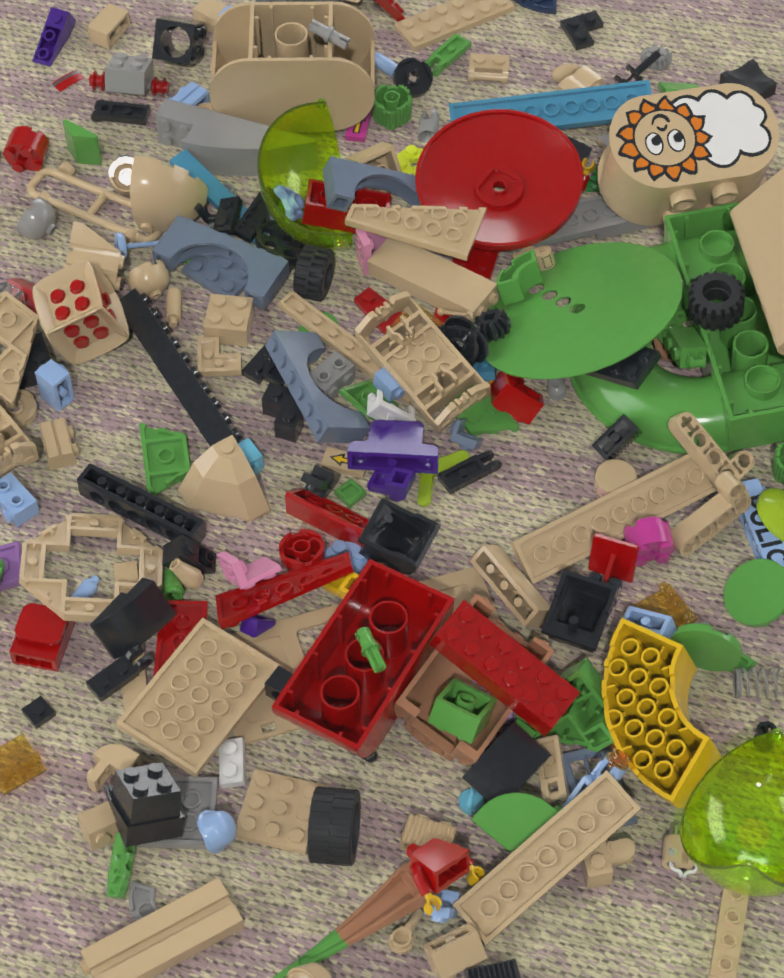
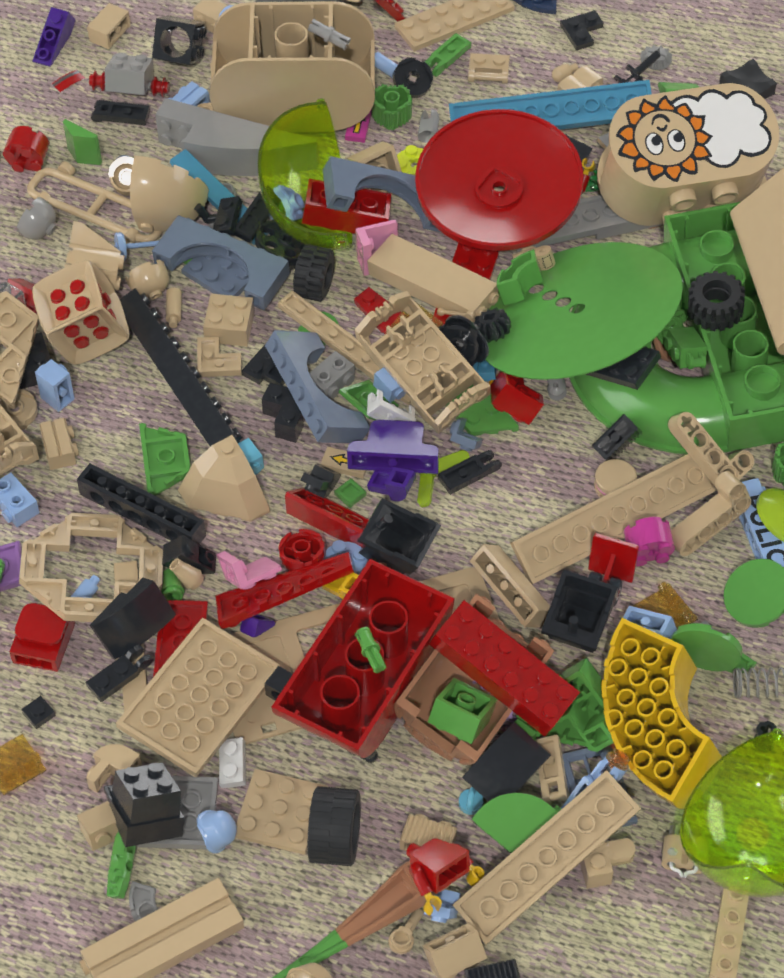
tan wing [345,204,487,261] -> none

